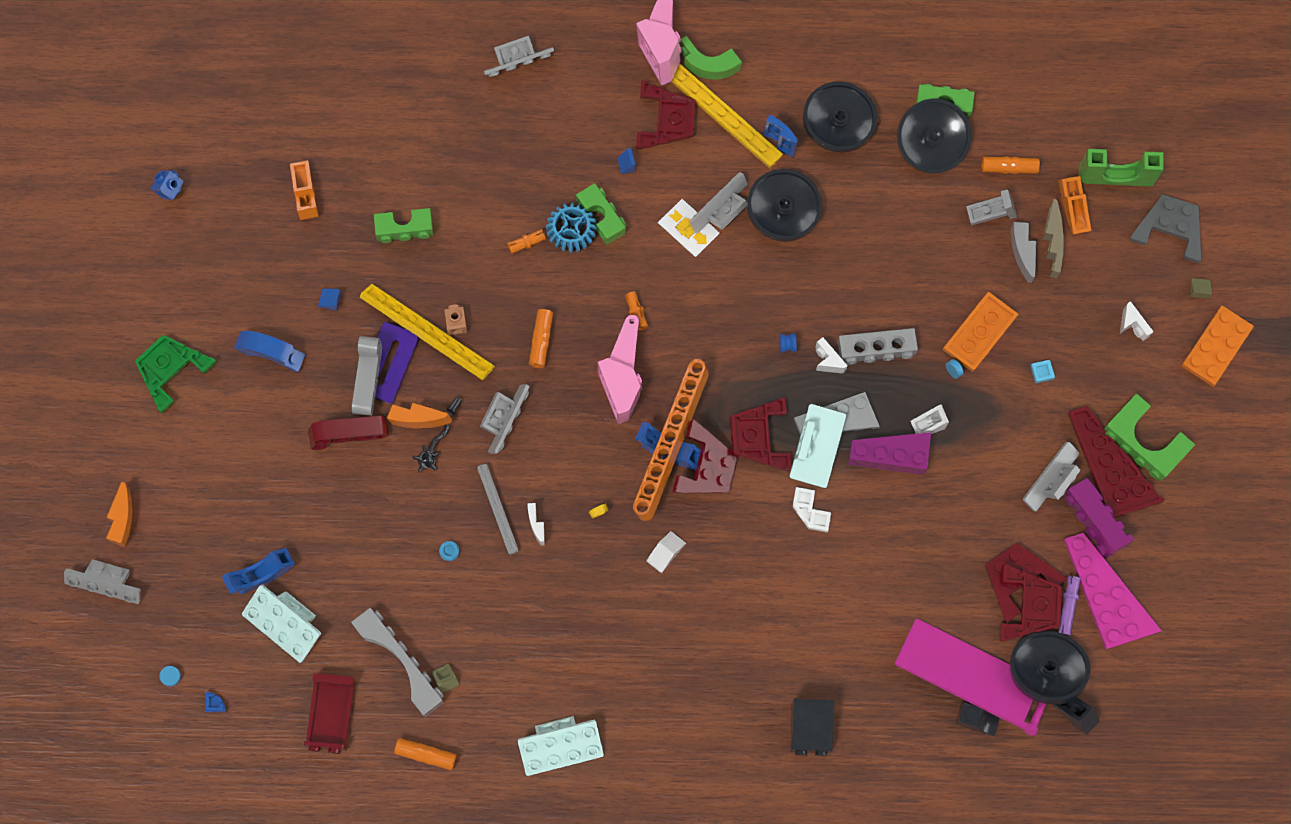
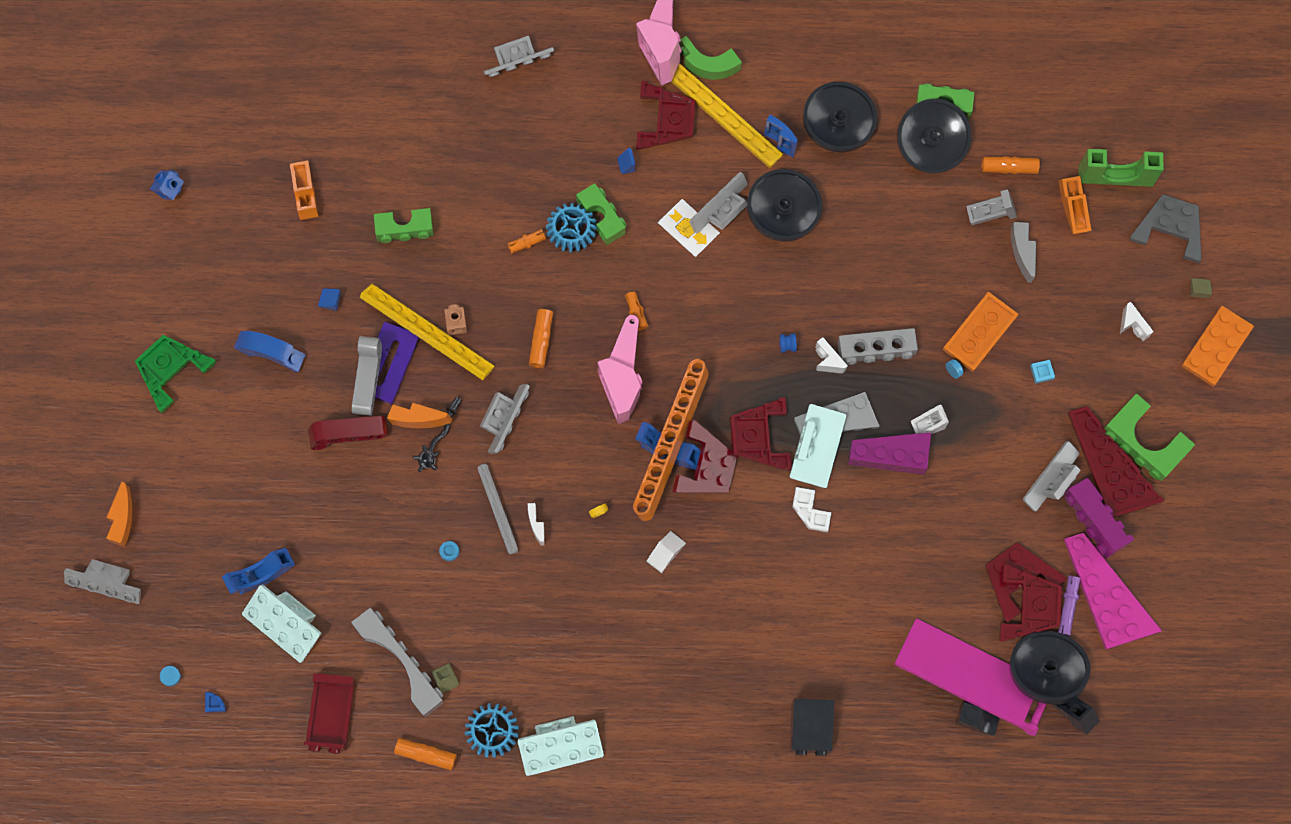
dark tan slope [1043,199,1064,279] -> none
none -> dark azure gear [465,703,519,758]

